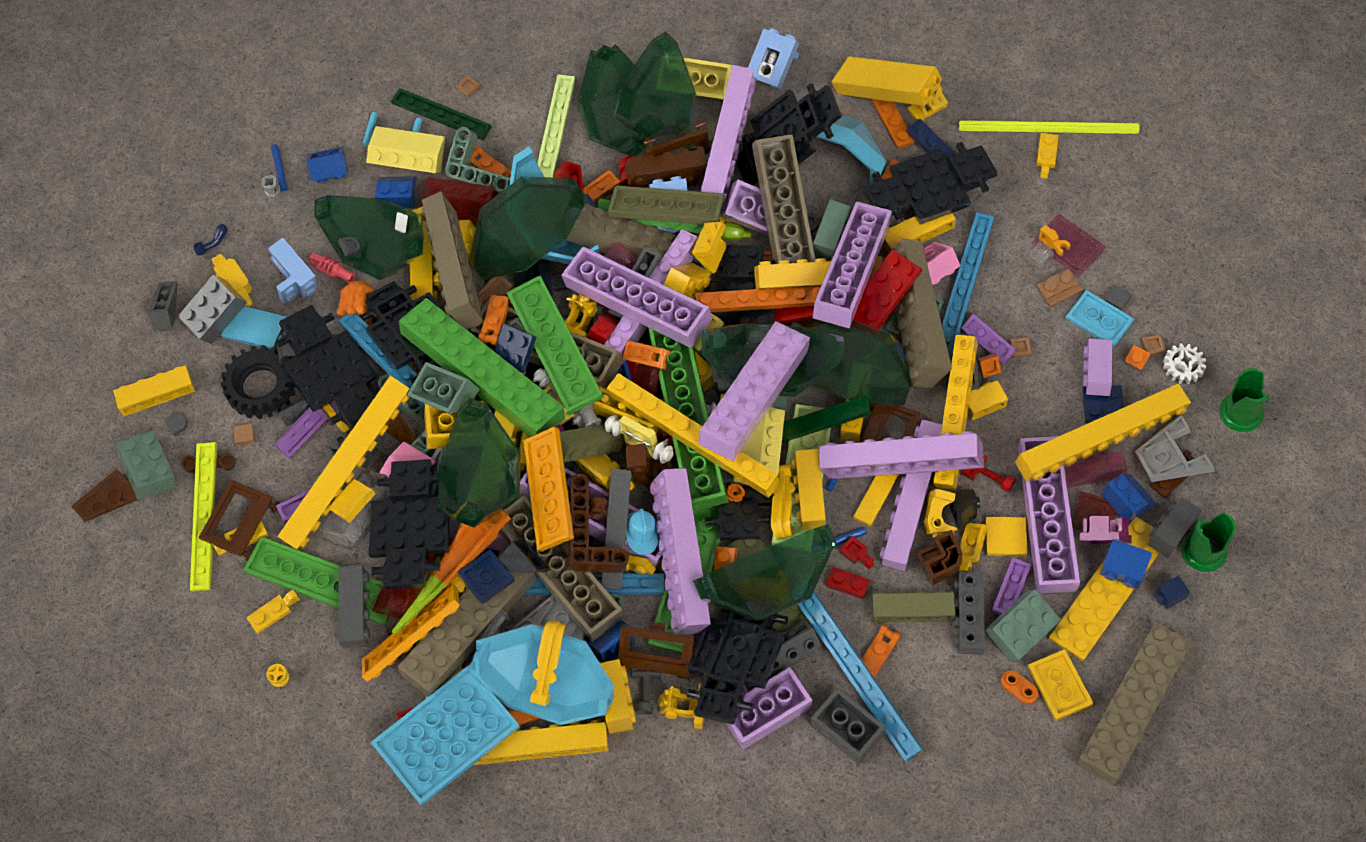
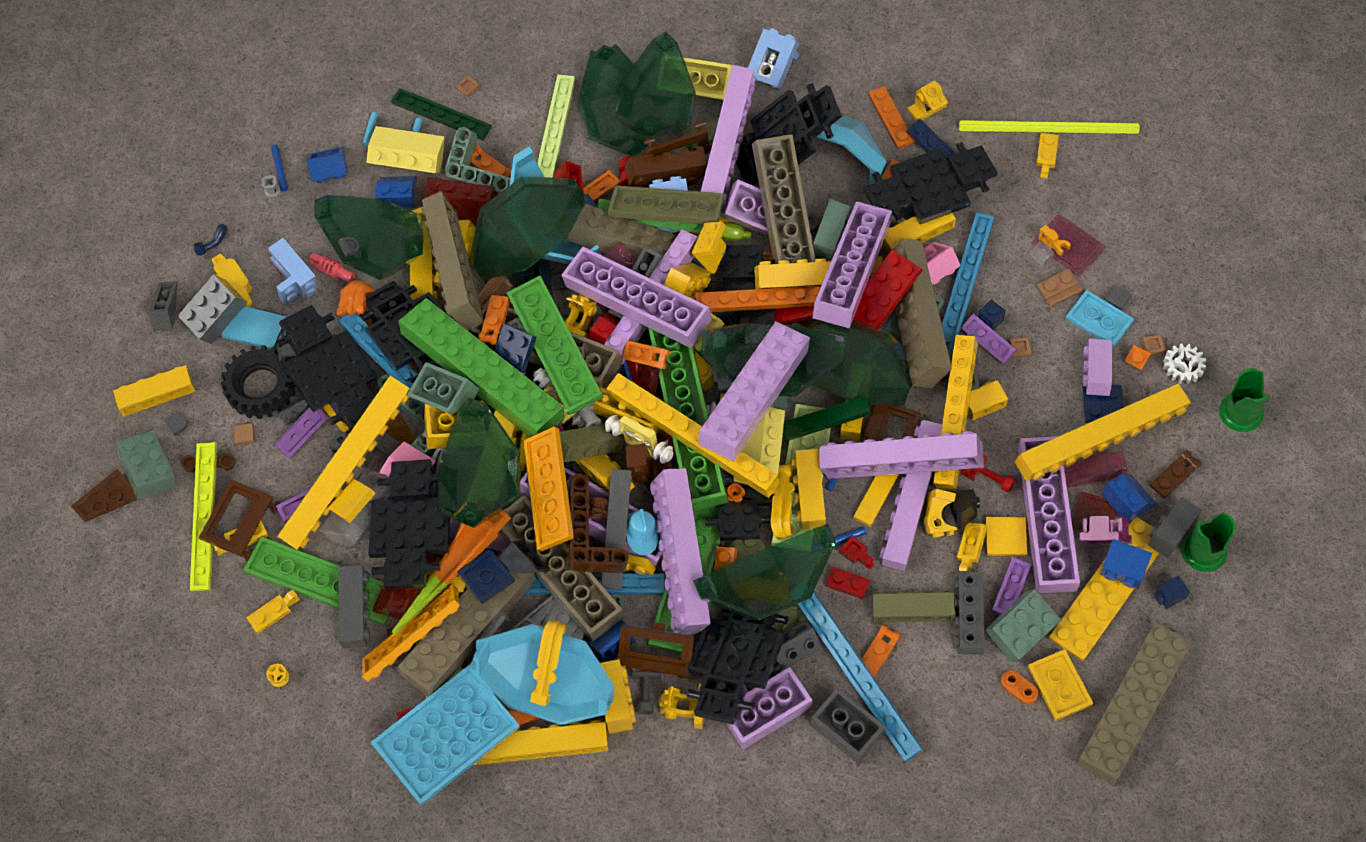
white sticker [395,212,408,233] -> none
yellow brick [832,56,942,106] -> none
reddish brown brick [916,530,963,586] -> none
orange plate [978,353,1001,378] -> none
light grey wing [1135,415,1215,482] -> none
none -> dark blue brick [978,299,1006,330]

